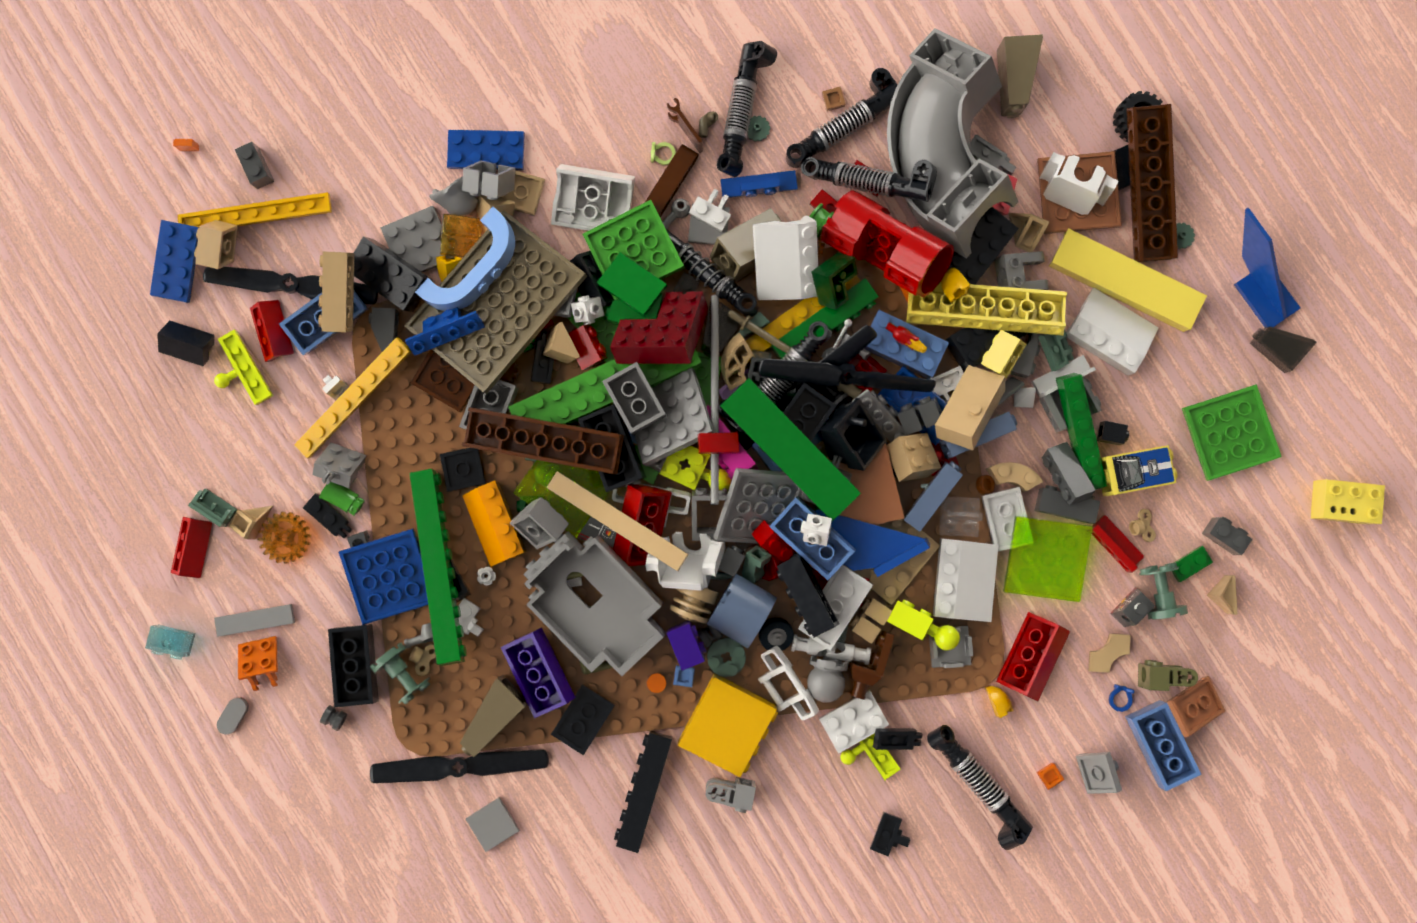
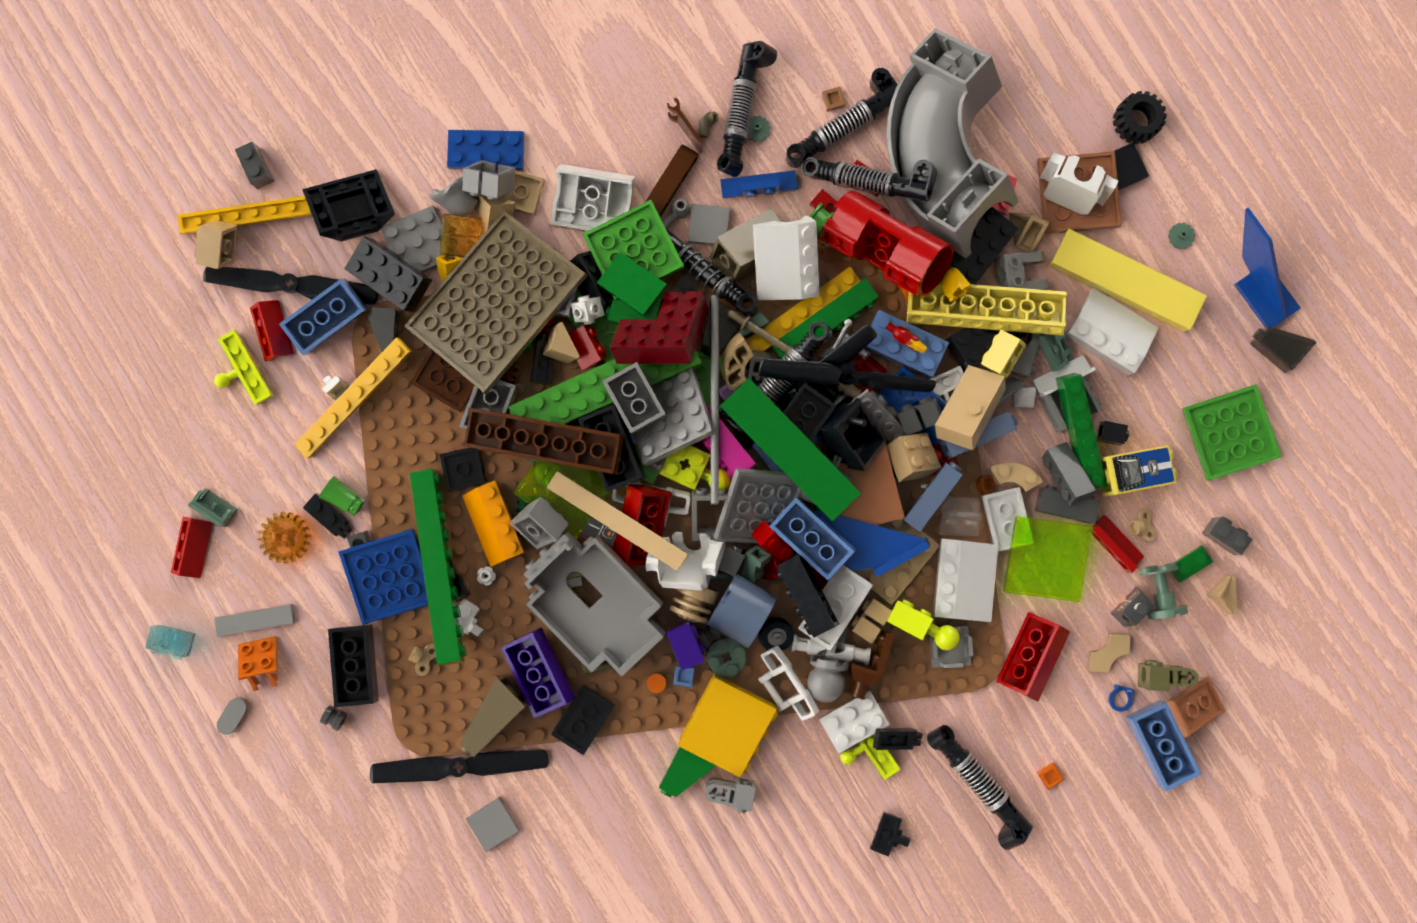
blue plate [150,220,199,303] -> none
black piece [157,320,214,366] -> none
orange tile [173,139,199,151] -> none
tan slope [229,506,273,540] -> none
light grey plate [313,443,367,488] -> none
tan brick [318,251,354,333] -> none
sand green piece [370,642,431,704] -> none
light grey bar [404,623,433,649] -> none
blue bracket [405,307,485,356] -> none
light blue arch [415,206,515,311] -> none
black brick [614,731,673,853] -> none
yellowish green piece [650,142,676,165] -> none
white hinge [689,189,731,232] -> none
red tile [698,432,739,454] -> none
white brick [800,514,832,546] -> none
dark green brick [811,252,858,310] -> none
light grey hinge [970,135,1016,175] -> none
yellow brick [985,686,1014,718] -> none
dark tan slope [997,34,1043,118] -> none
light grey tile [1076,752,1122,794] -> none
reddish brown tile [1127,104,1178,262] -> none
light yellow piece [1310,479,1385,525] -> none
none -> black slope [302,169,395,242]
none -> green slope [659,747,715,797]

